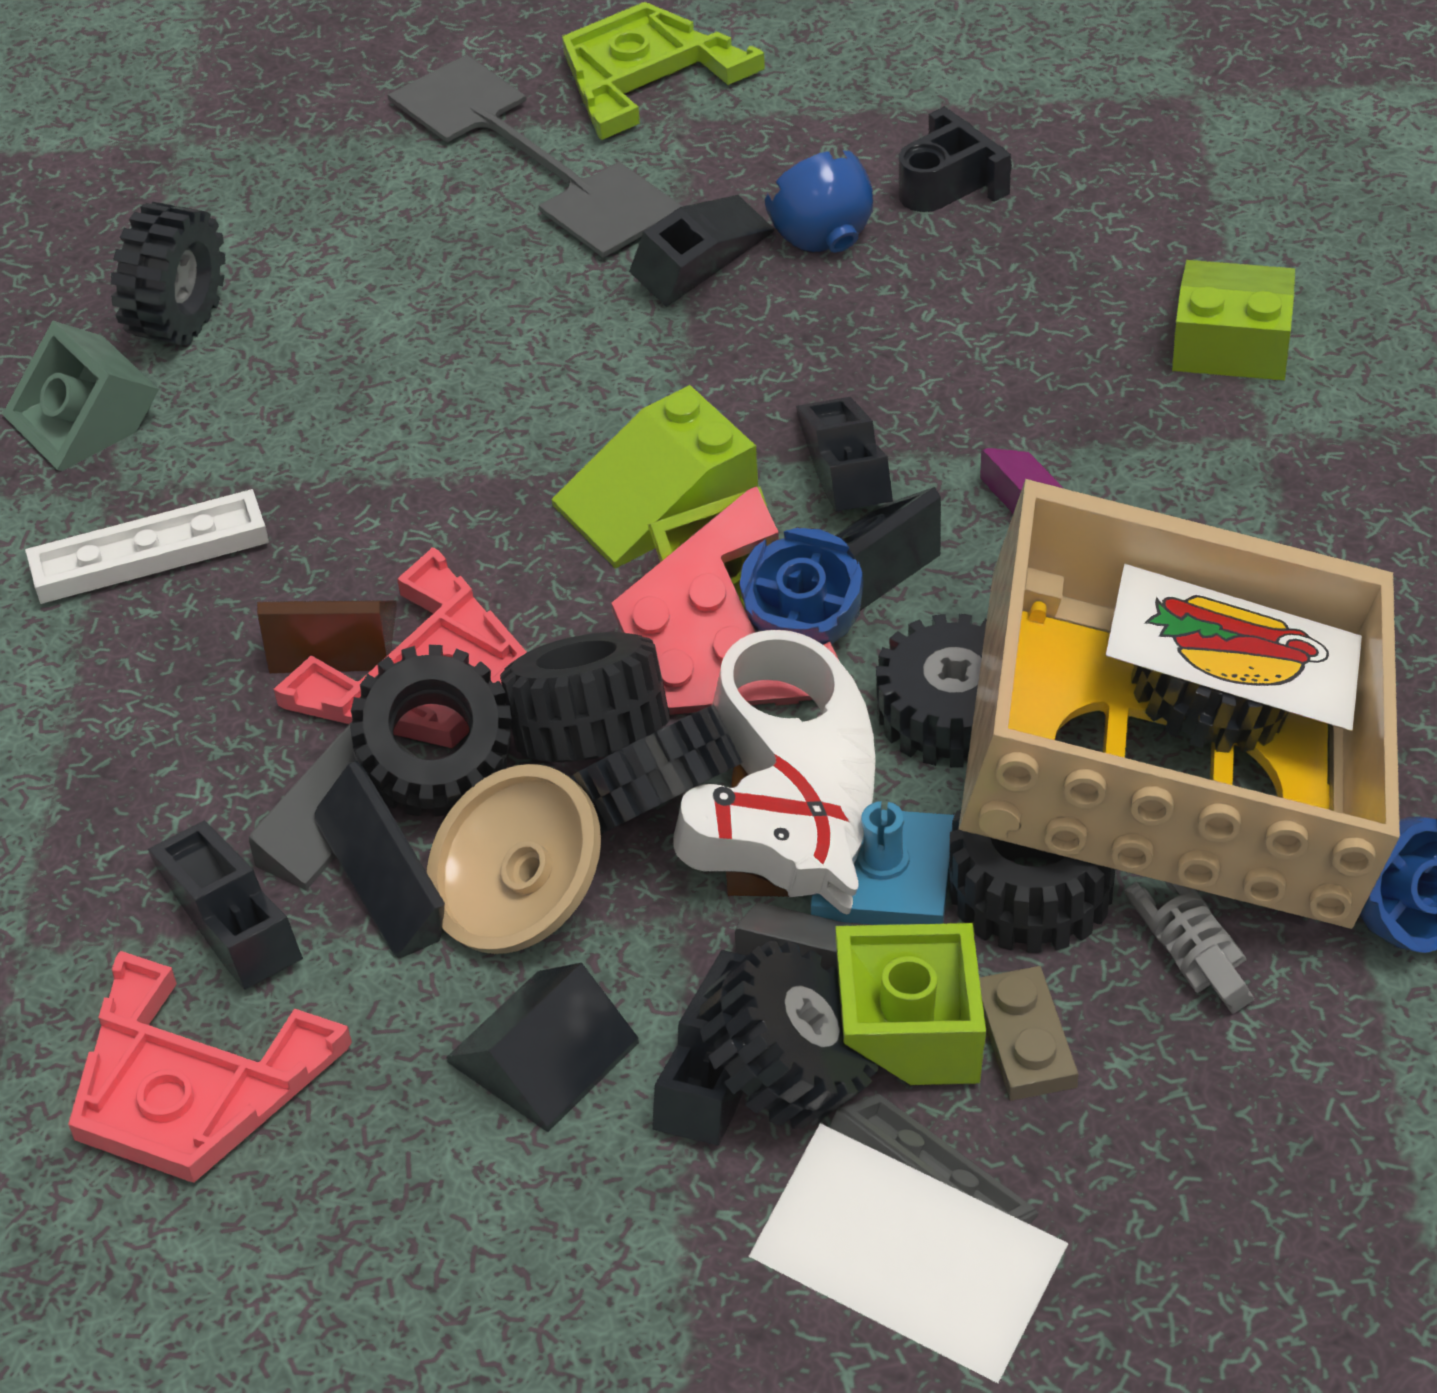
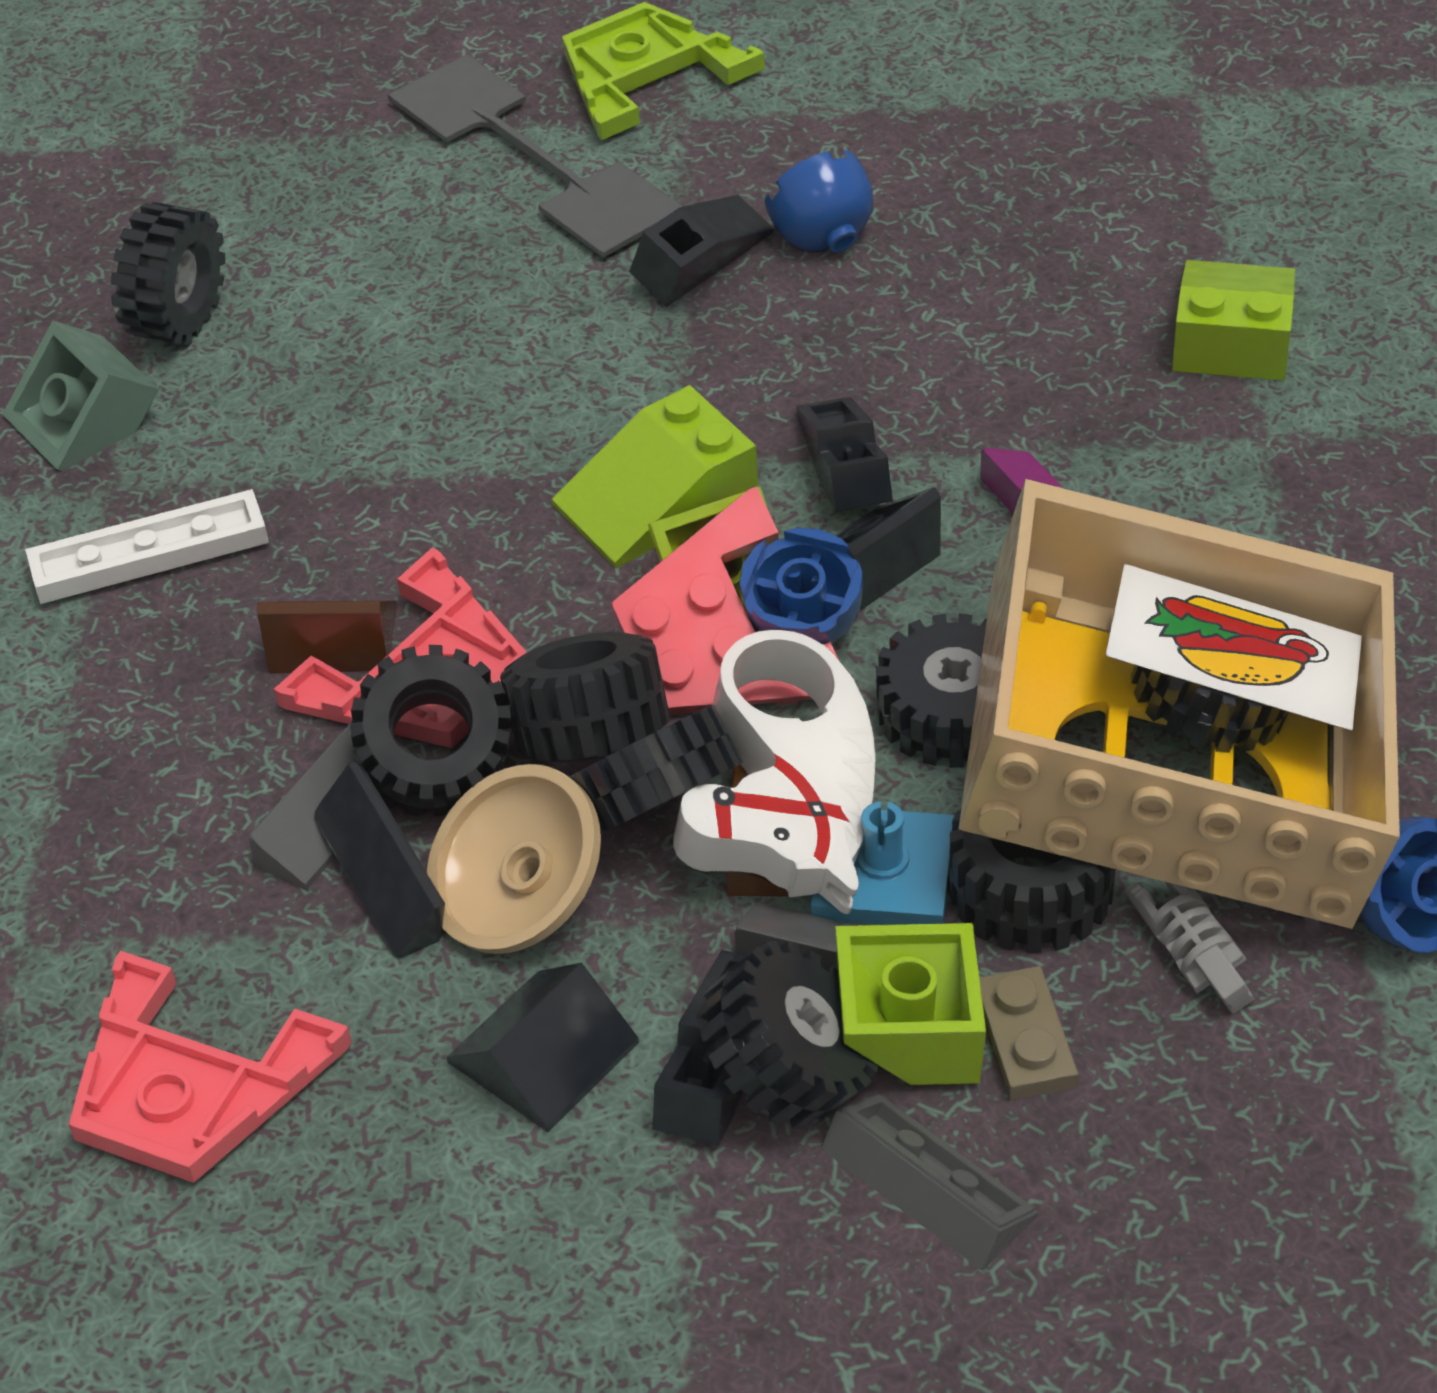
black slope [148,820,303,990] -> none
white sticker [749,1124,1069,1383] -> none
black pin [898,106,1012,212] -> none

